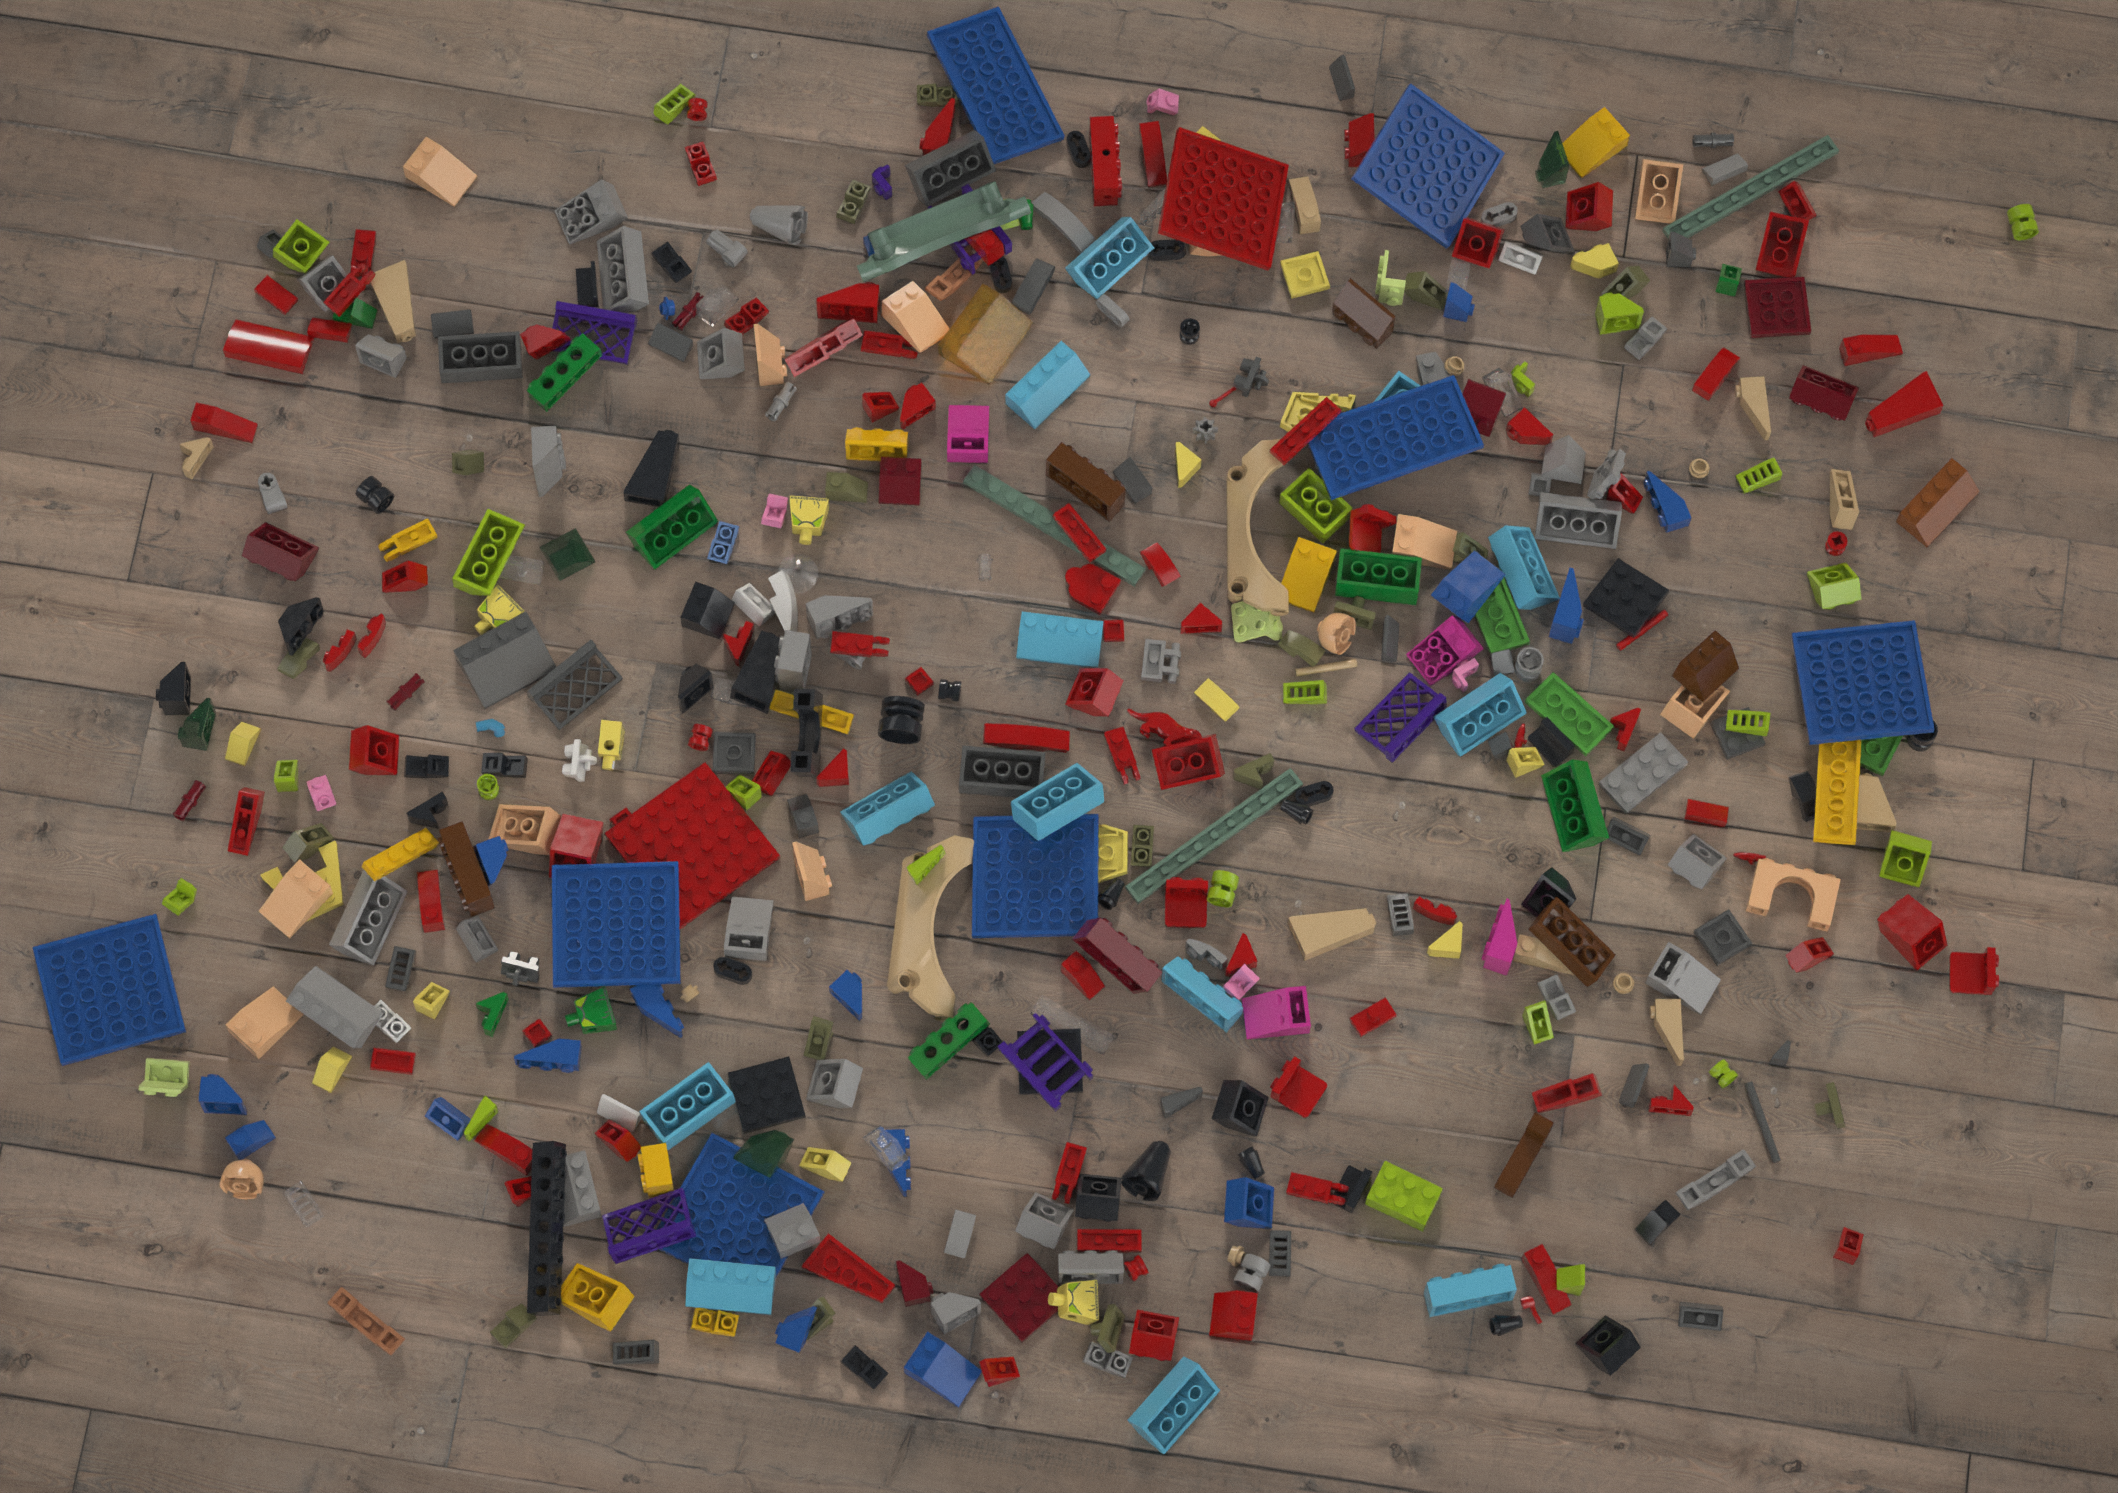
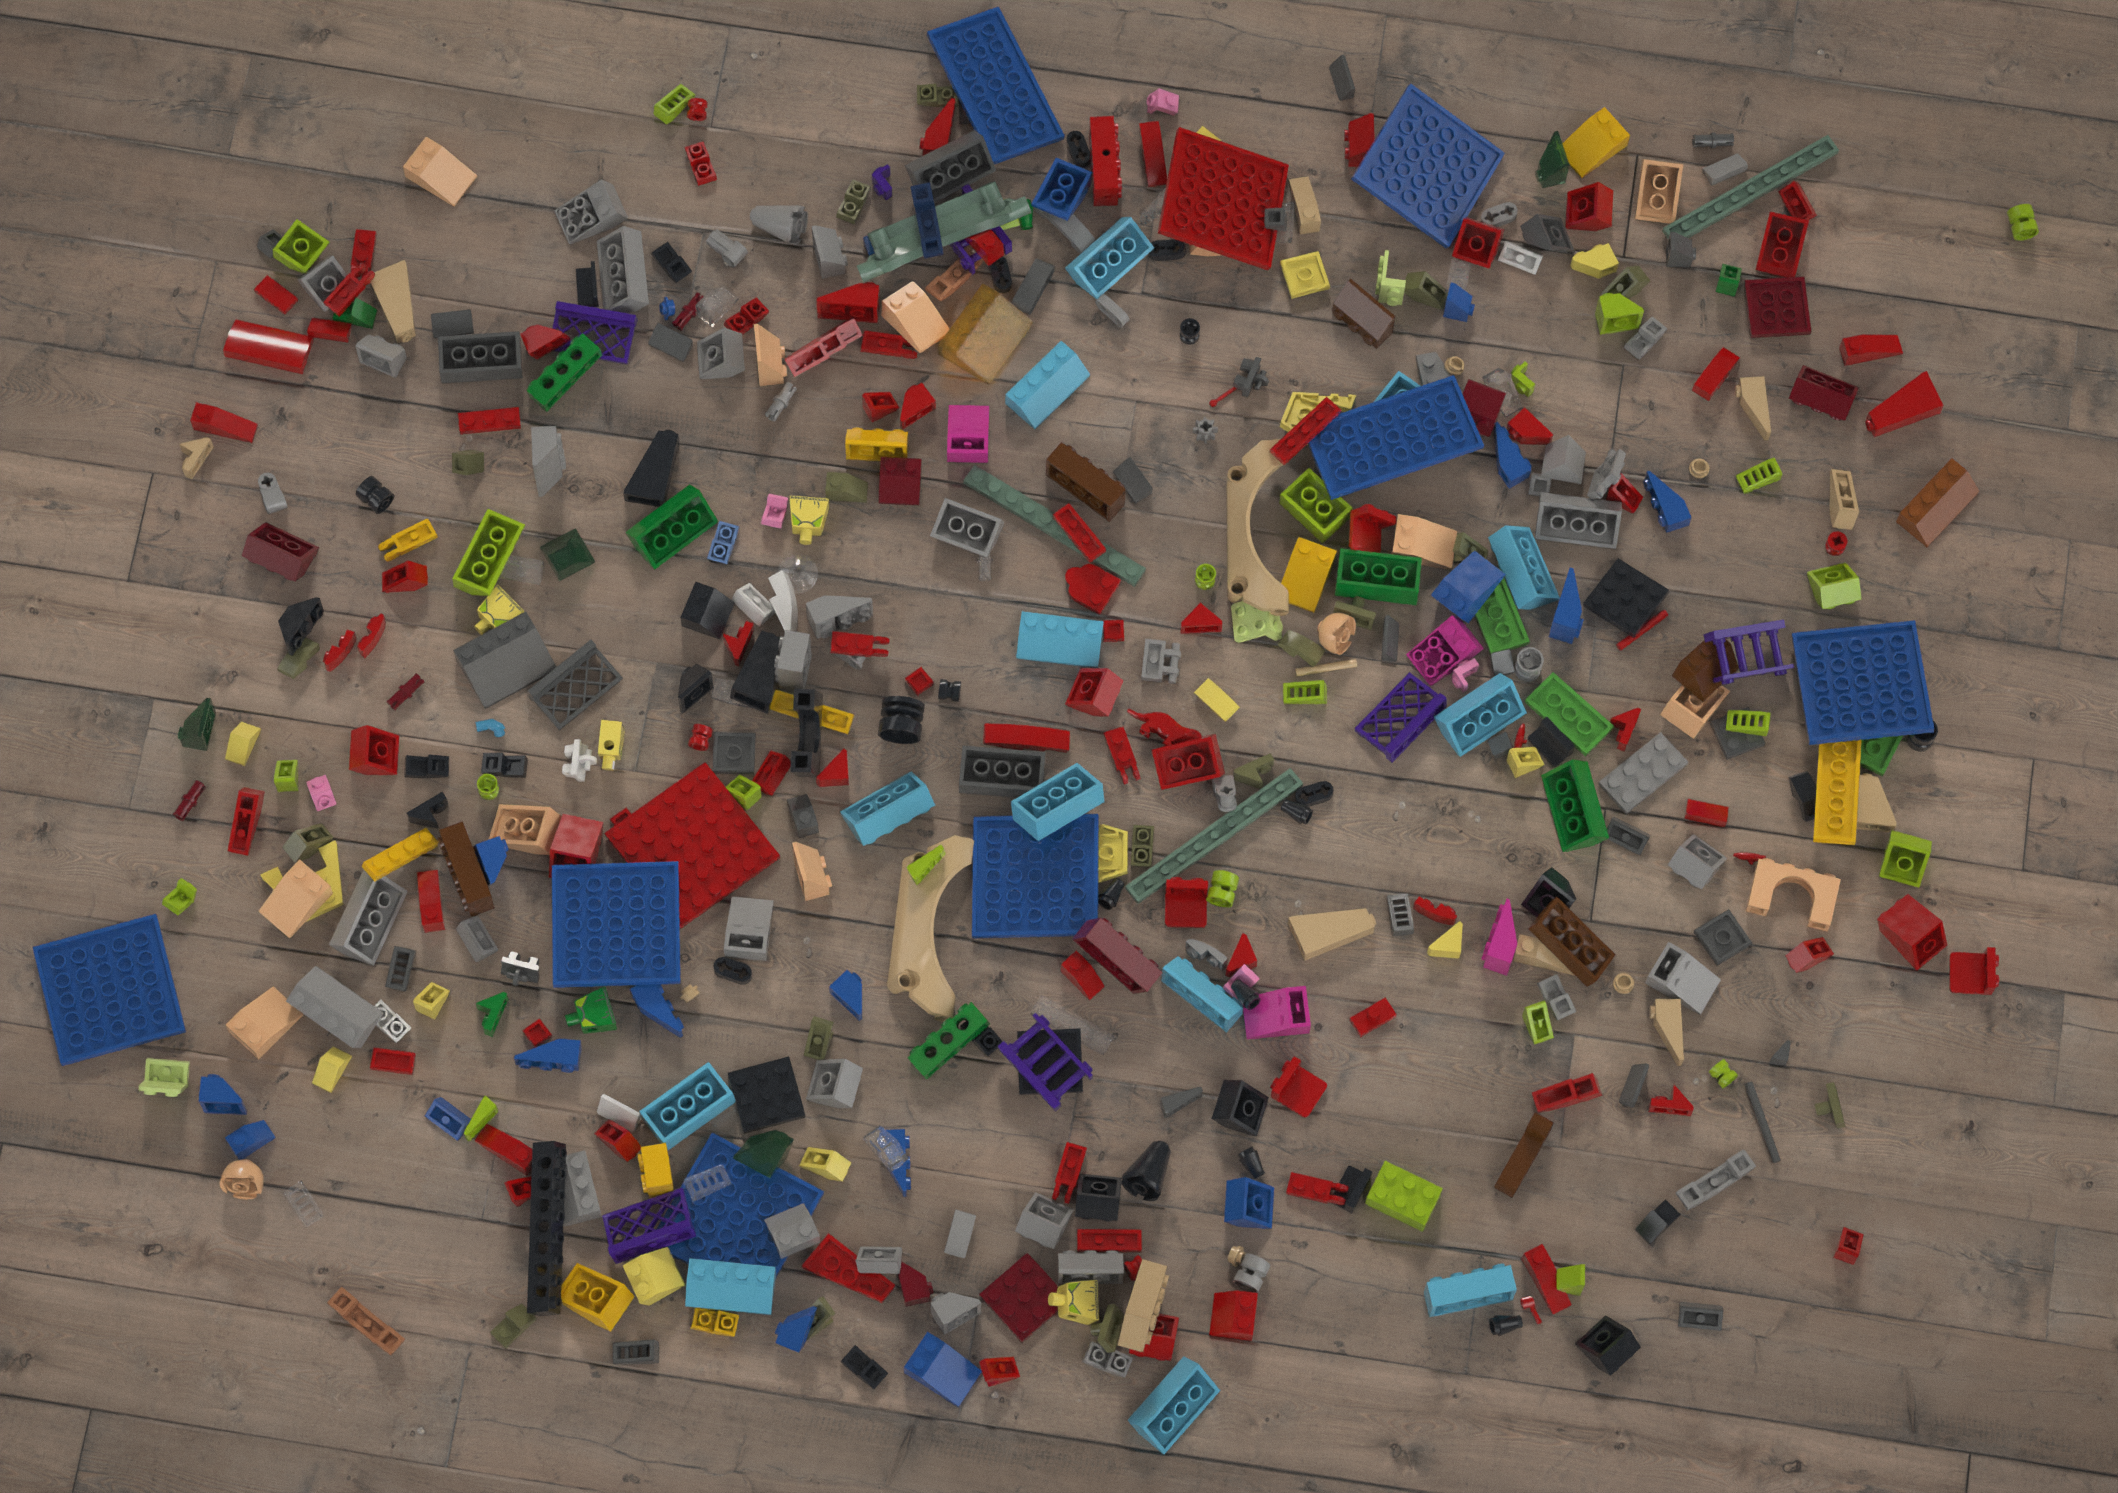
black slope [156,662,191,715] -> none
red slope [1140,542,1181,587] -> none
light yellow slope [1175,442,1202,488] -> none
dark grey slope [1269,1230,1291,1277] -> none
none -> red plate [458,407,521,435]
none -> light yellow slope [623,1247,686,1306]
none -> clear slope [683,1164,732,1202]
none -> light grey slope [812,225,848,279]
none -> light grey slope [856,1247,902,1274]
none -> dark blue slope [910,182,944,259]
none -> light grey slope [930,498,1004,558]
none -> blue slope [1031,158,1092,221]
none -> tan brick [1118,1259,1169,1352]
none -> lime wheel [1195,563,1216,590]
none -> light grey piece [1212,775,1237,812]
none -> black cone [1231,979,1261,1010]
none -> dark grey slope [1265,208,1287,231]
none -> blue slope [1493,422,1532,489]
none -> dark purple fence [1703,619,1794,685]

